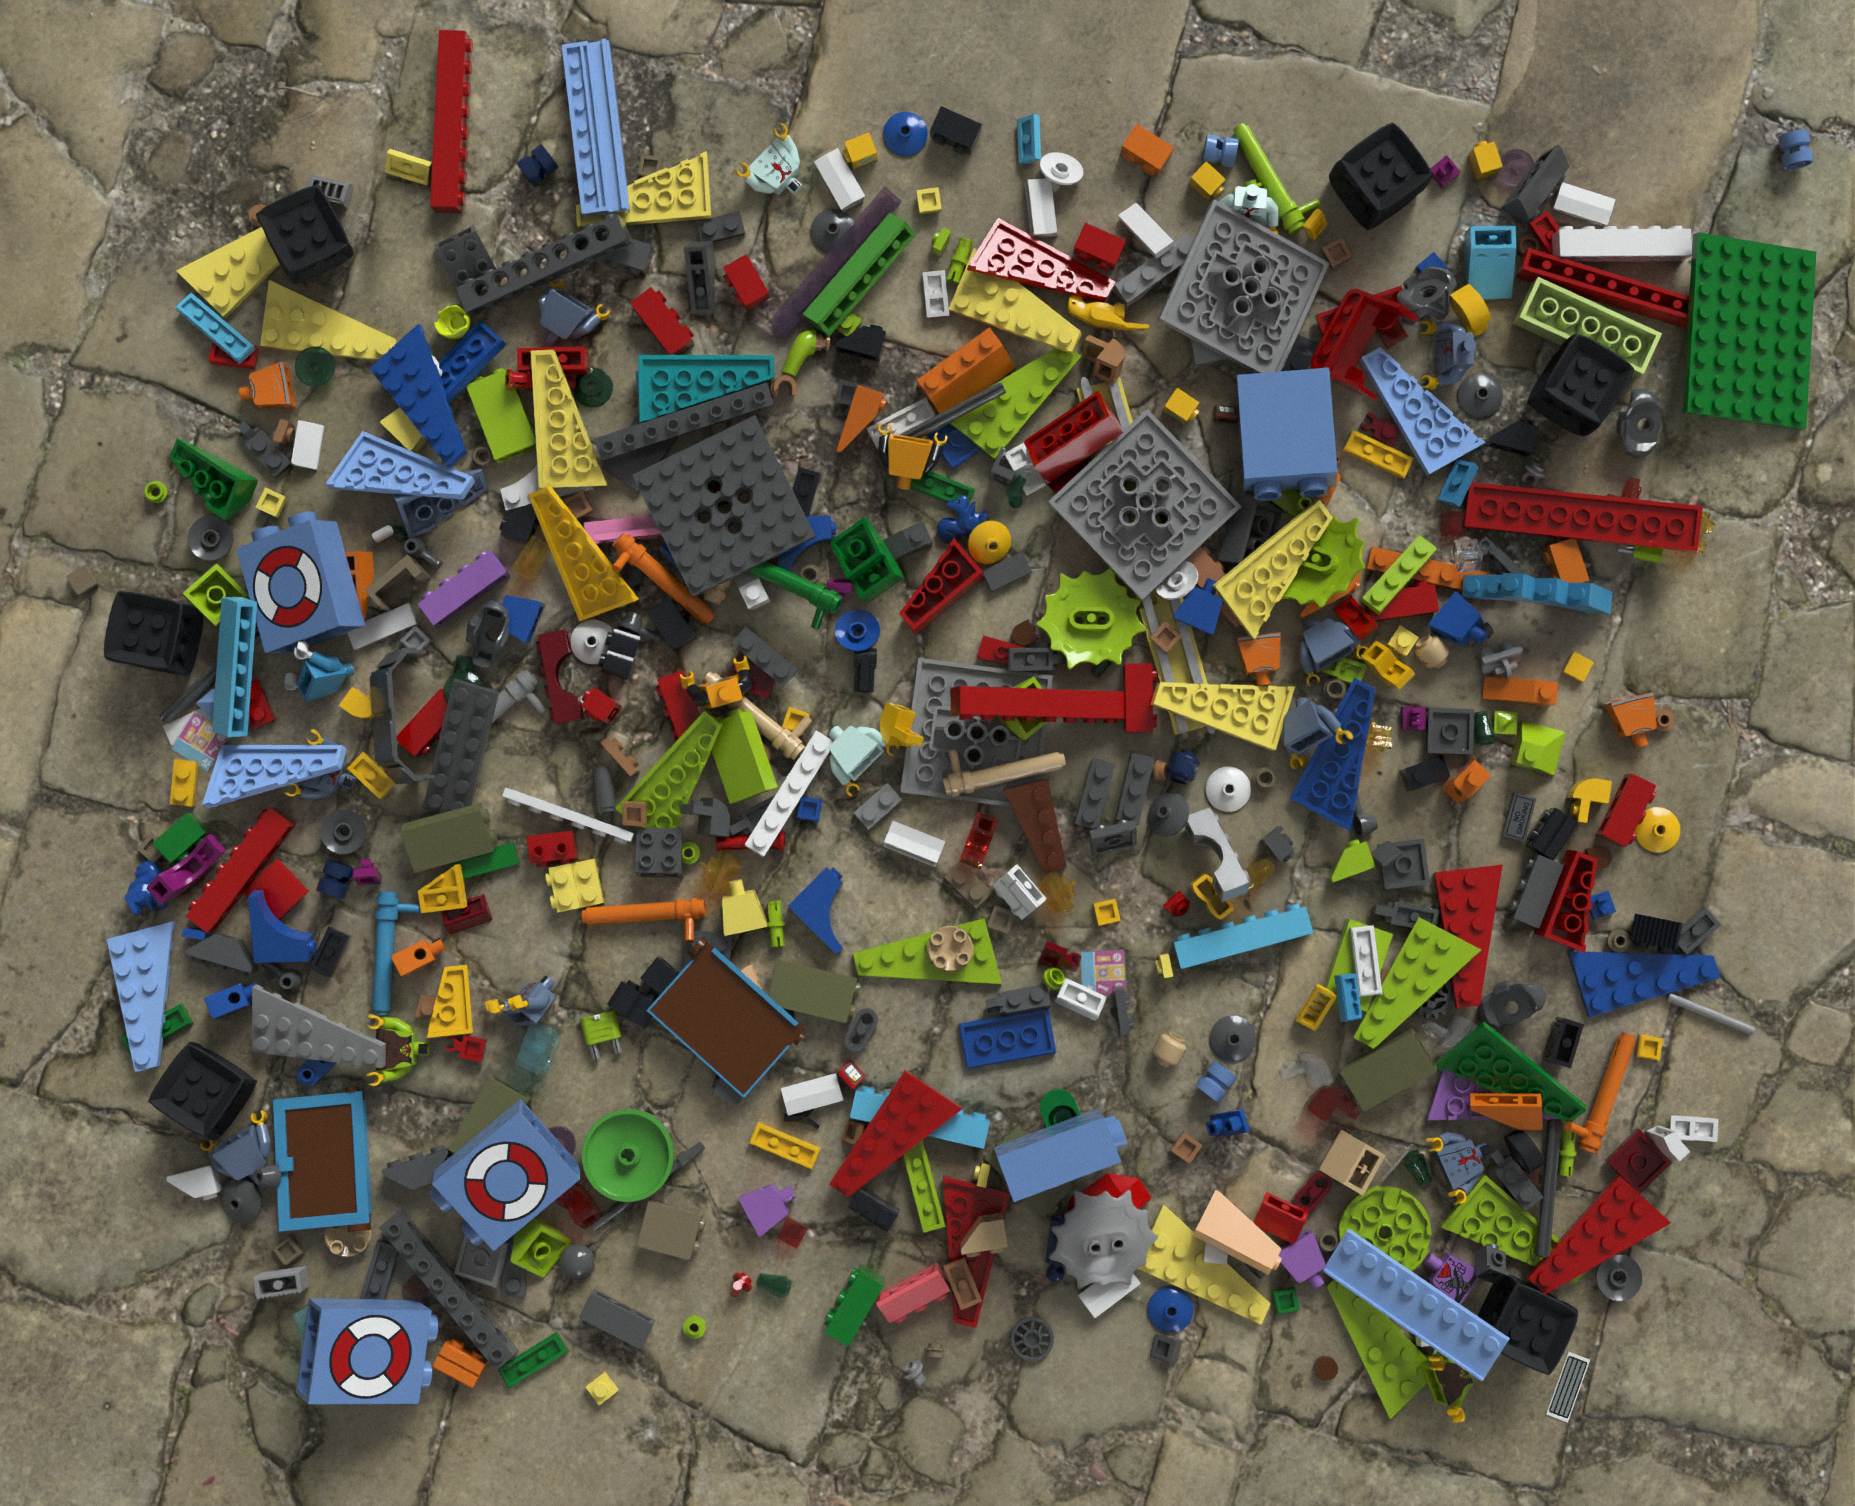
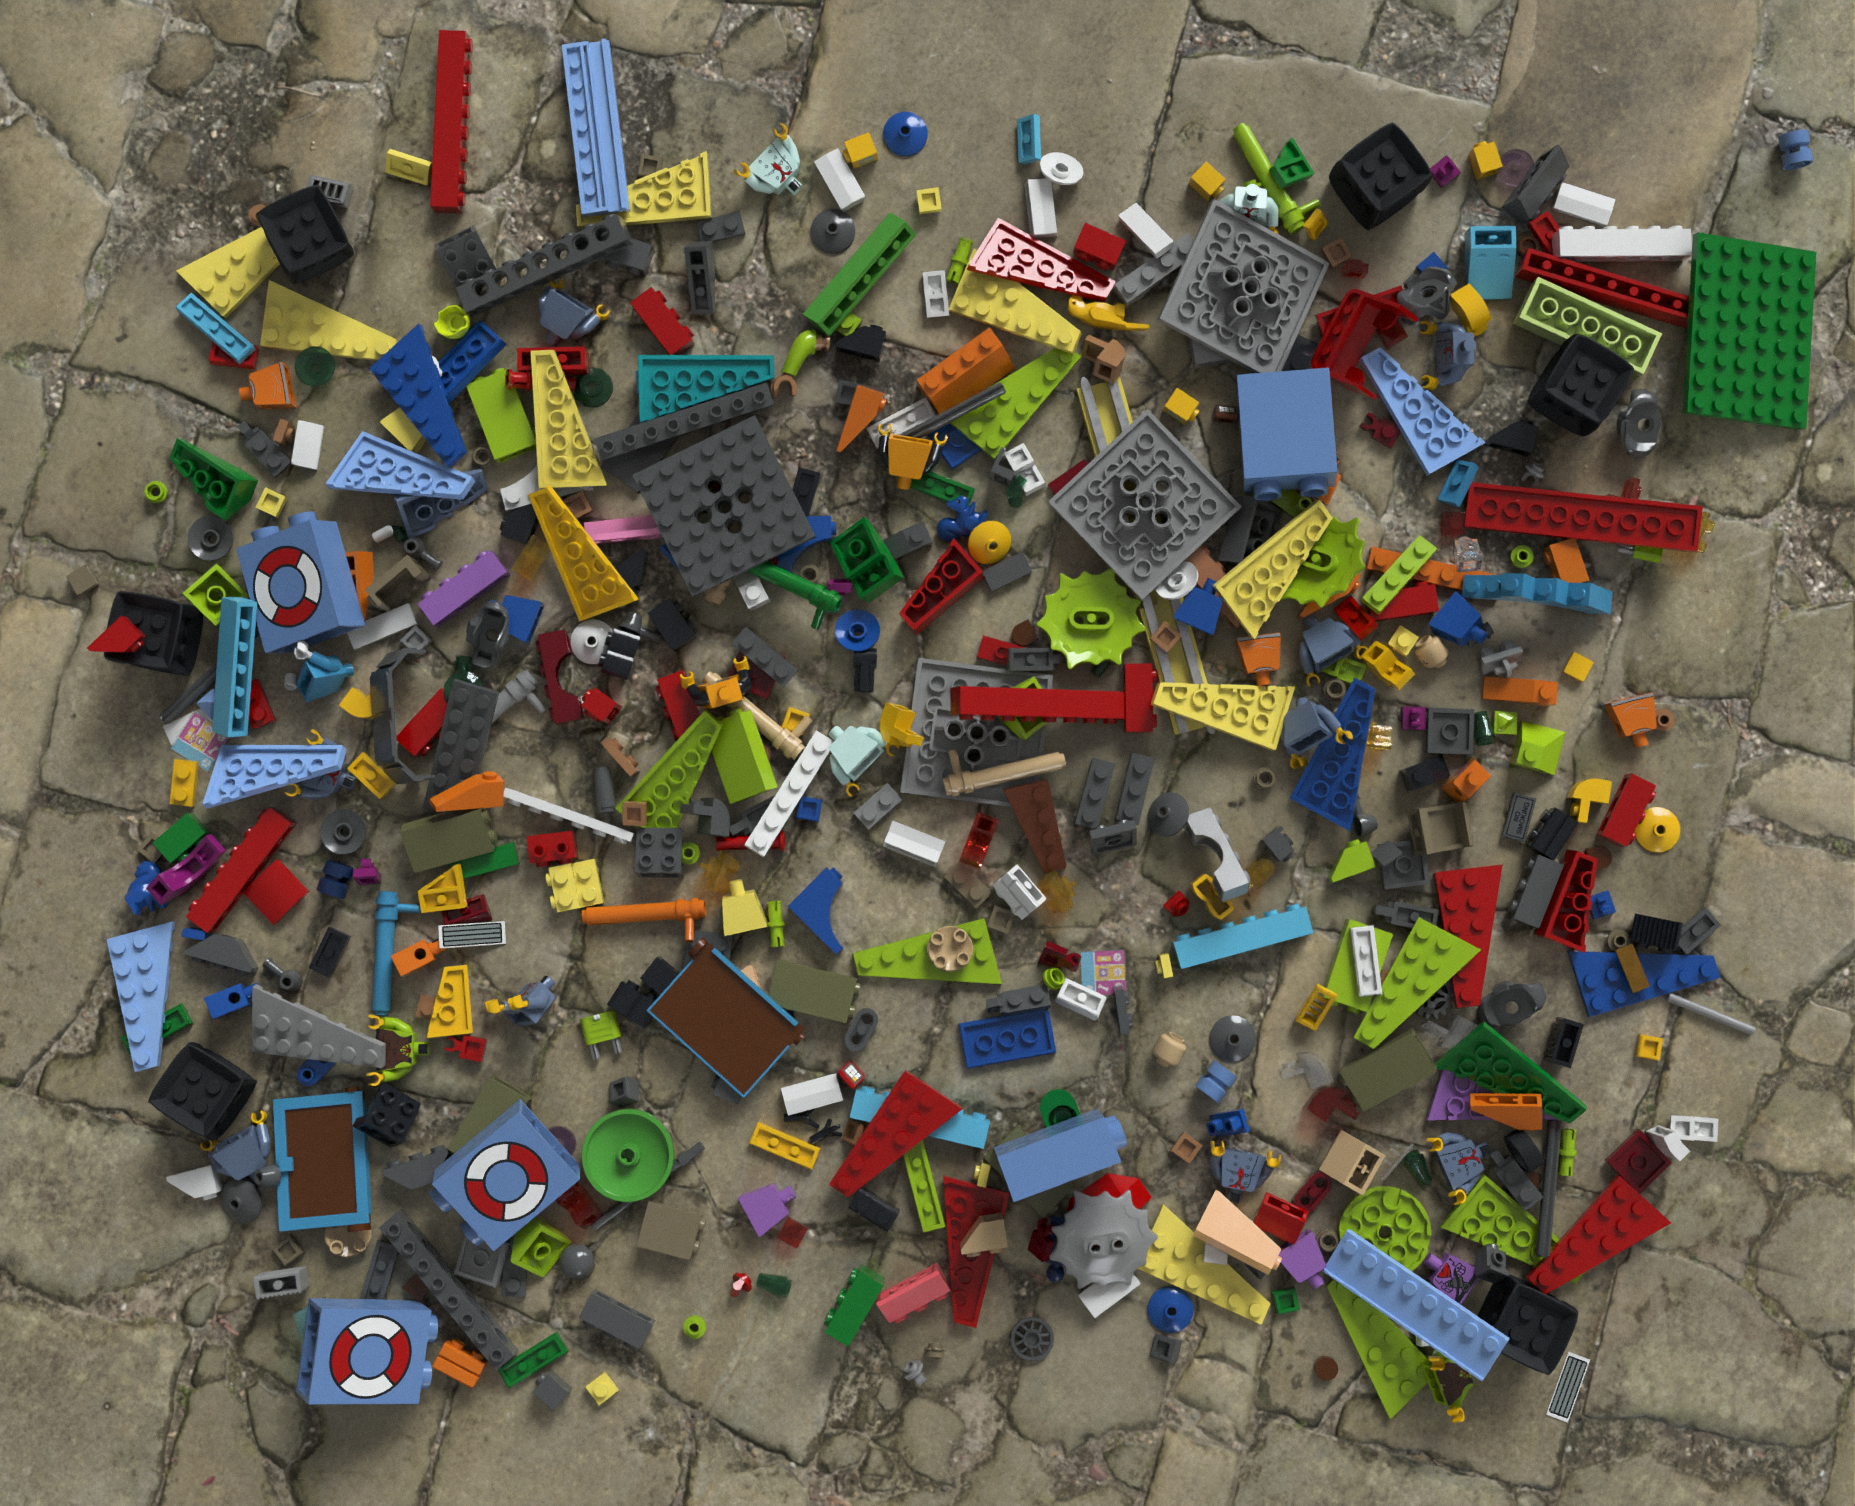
blue arch [248,890,317,963] -> none
clear light blue brick [514,1022,561,1075] -> none
dark blue wheel [516,144,559,187] -> none
orange cylinder [612,532,715,625] -> none
red brick [722,254,770,311] -> none
clear purple plate [768,186,902,337] -> none
black brick [930,106,982,155] -> none
lime plate [931,227,951,257] -> none
medium nougat plate [943,1257,982,1310] -> none
red slope [1024,391,1123,483] -> none
yellow tile [1093,899,1121,926] -> none
orange brick [1120,124,1174,176] -> none
medium nougat plate [1151,760,1168,783] -> none
dark blue head [1167,749,1200,785] -> none
medium blue wheel [1202,134,1239,168] -> none
white dish [1205,767,1251,812] -> none
dark azure plate [1334,973,1362,1022] -> none
yellow tile [1342,430,1414,479] -> none
dark grey dish [1457,373,1503,418] -> none
dark grey hinge [1475,537,1525,574] -> none
orange cylinder [1565,1032,1636,1154] -> none
dark grey dish [1596,1254,1642,1301] -> none
none -> red slope [87,616,146,653]
none -> black bracket [353,1083,421,1148]
none -> orange slope [429,771,504,812]
none -> sticker [438,921,506,948]
none -> dark grey brick [533,1370,572,1410]
none -> dark grey slope [610,1076,639,1108]
none -> black bar [809,1119,842,1145]
none -> dark red plate [1027,1218,1056,1262]
none -> sand blue torso [1209,1141,1281,1203]
none -> green wing [1269,138,1315,189]
none -> clear red plate [1342,259,1369,278]
none -> dark tan panel [1407,801,1474,856]
none -> lime plate [1510,545,1534,568]
none -> pearl gold piece [1614,944,1650,993]

